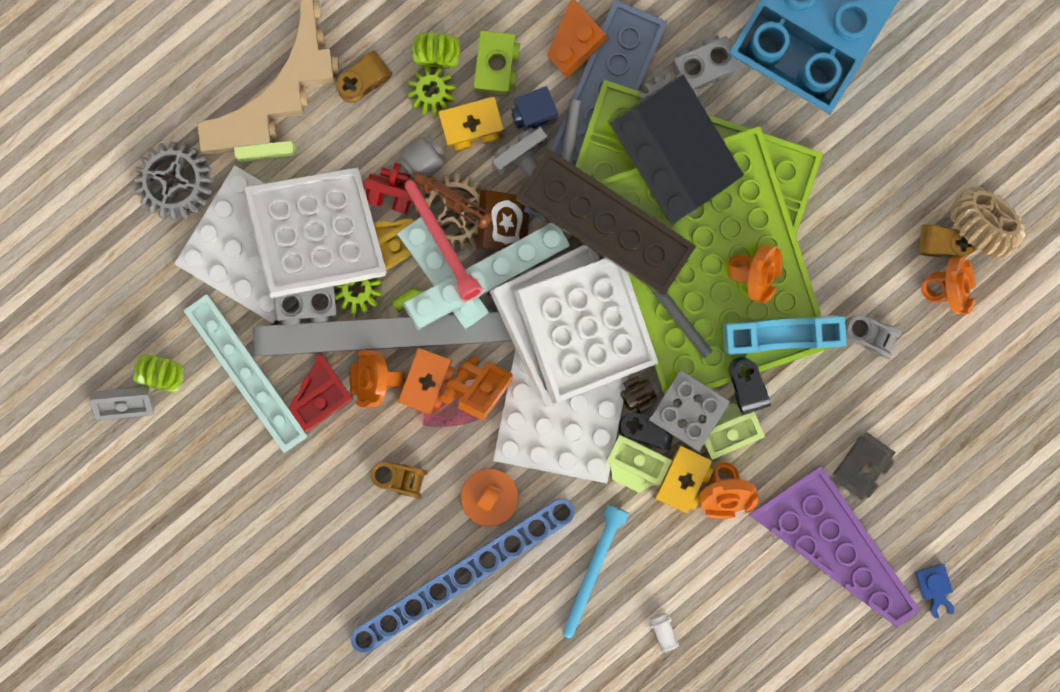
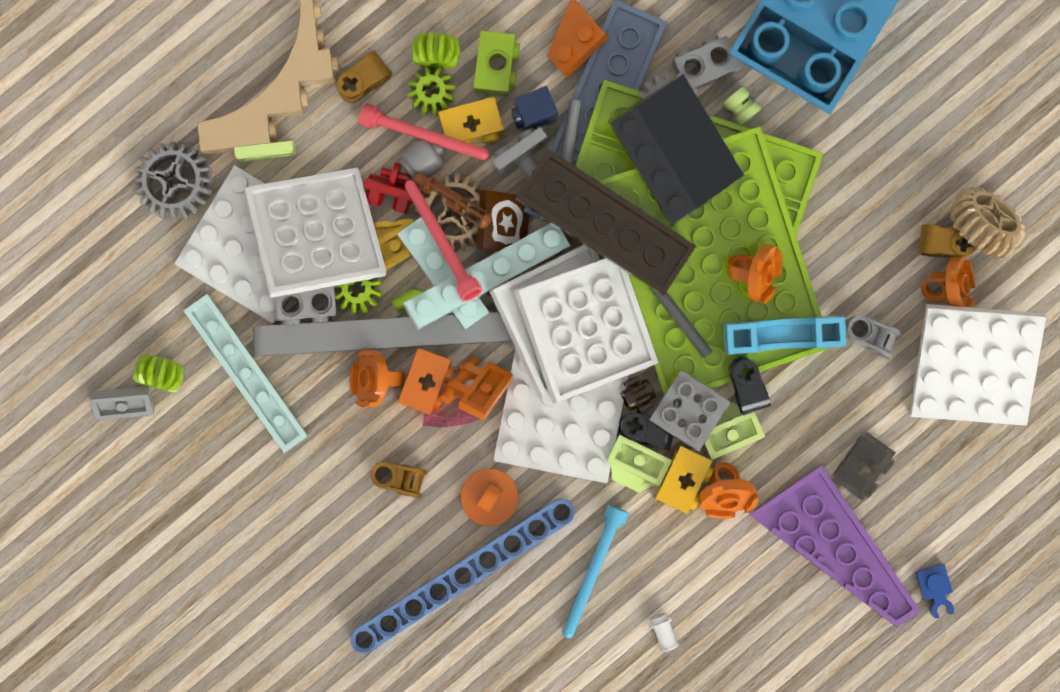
red wing [288,353,354,433] -> none
none -> coral piece [359,103,489,160]
none -> yellowish green wheel [722,86,762,126]
none -> white plate [910,304,1046,426]

